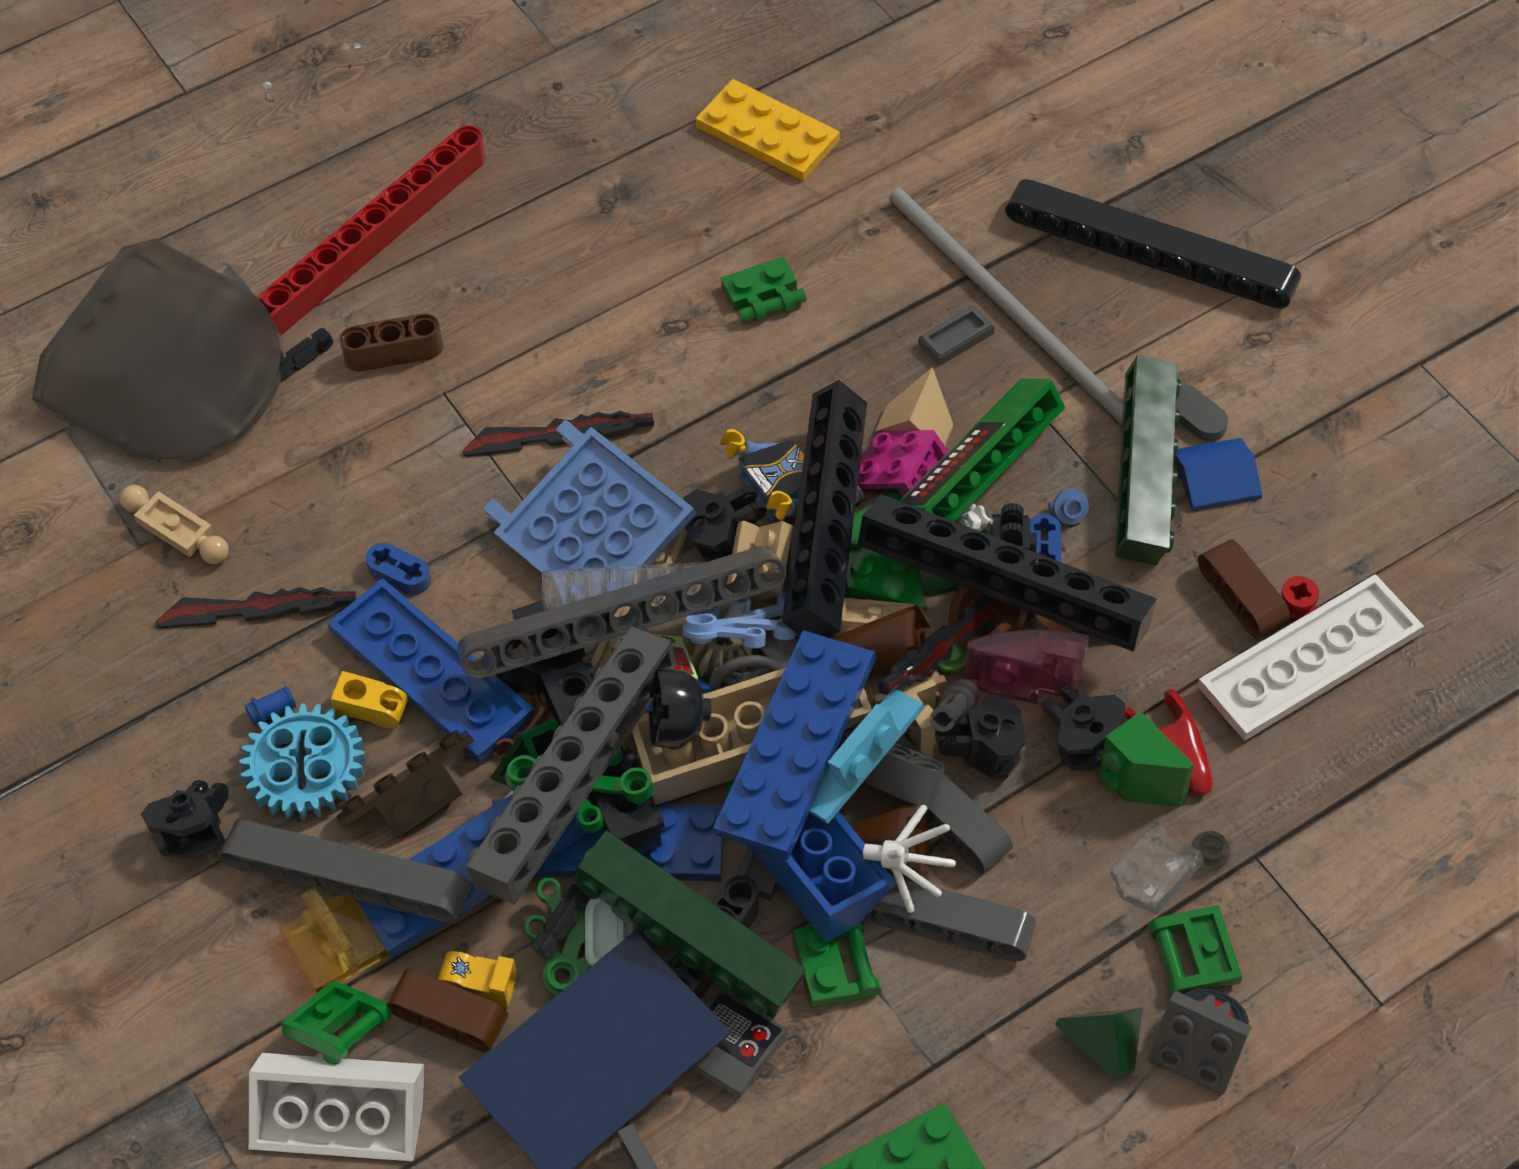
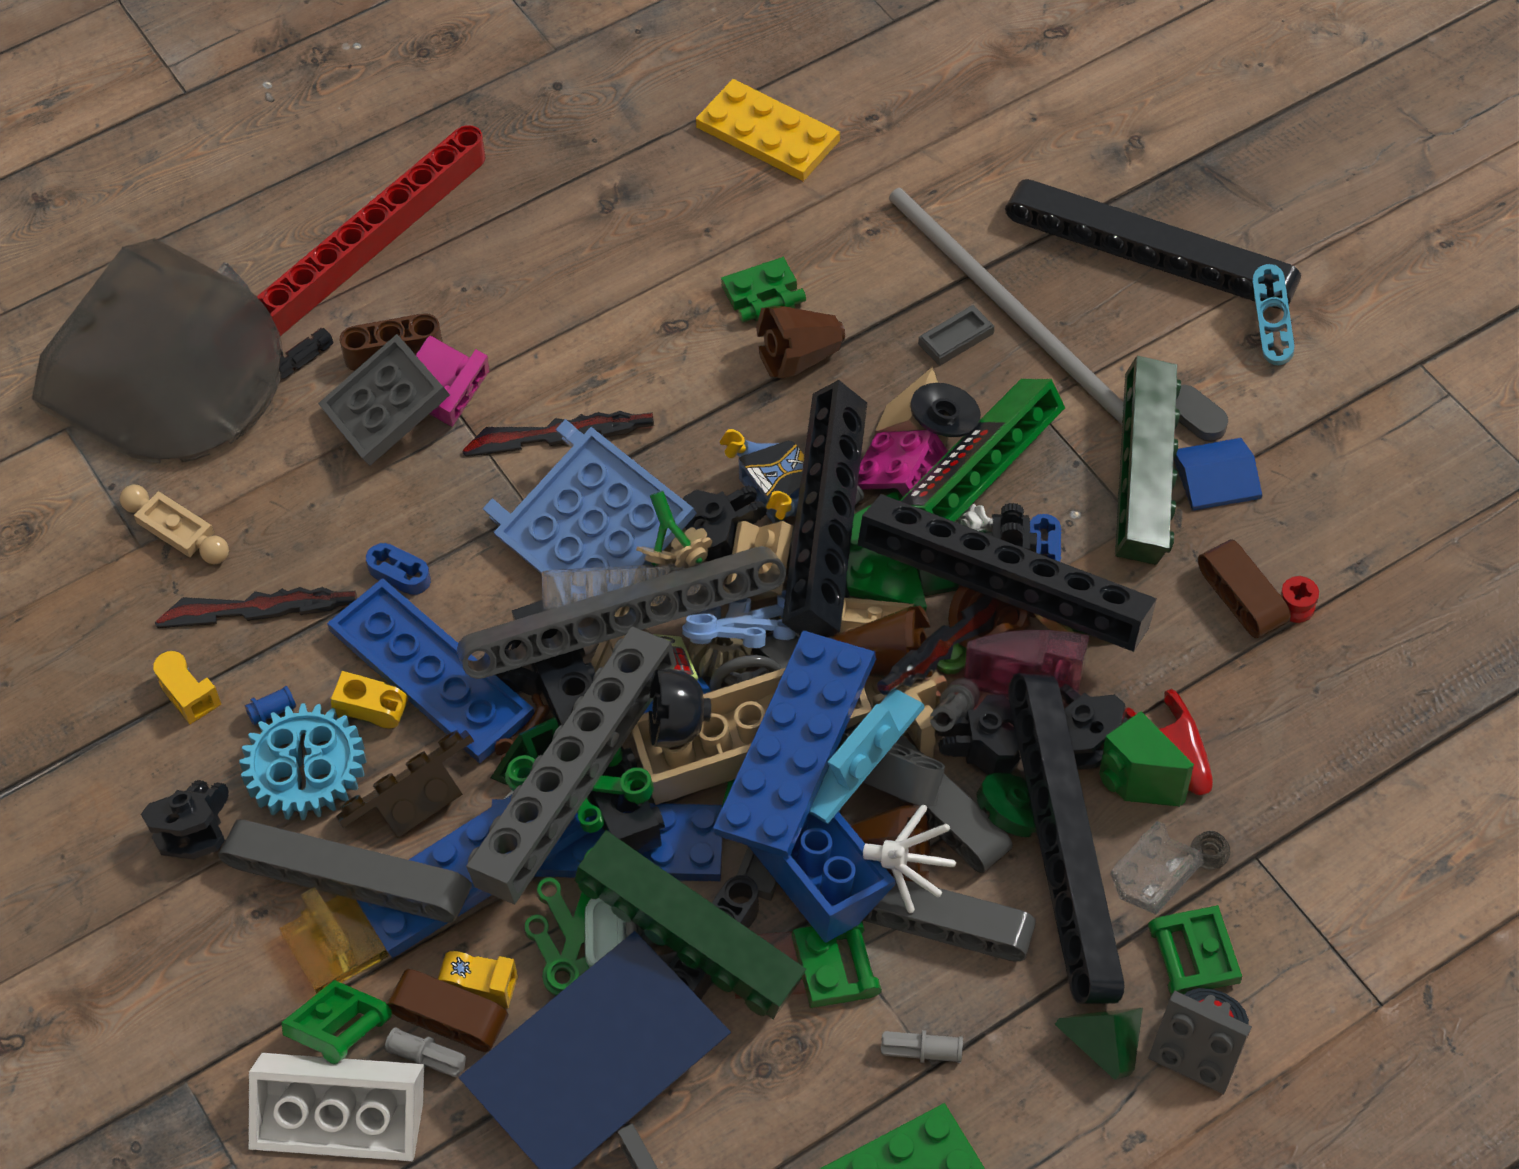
black axle [532,884,591,958] -> none
slope [690,989,788,1099] -> none
medium blue plate [1048,488,1089,525] -> none
white plate [1197,574,1424,741] -> none
none -> yellow leg [153,651,222,725]
none -> dark grey plate [318,334,450,466]
none -> light grey axle [385,1027,466,1077]
none -> dark pink bracket [416,336,489,427]
none -> plant [636,491,712,568]
none -> reddish brown cone [756,306,845,378]
none -> light grey axle [881,1030,963,1063]
none -> black dish [910,383,981,437]
none -> dark green plate [976,773,1037,837]
none -> black beam [1008,673,1125,1004]
none -> medium azure beam [1253,264,1294,365]

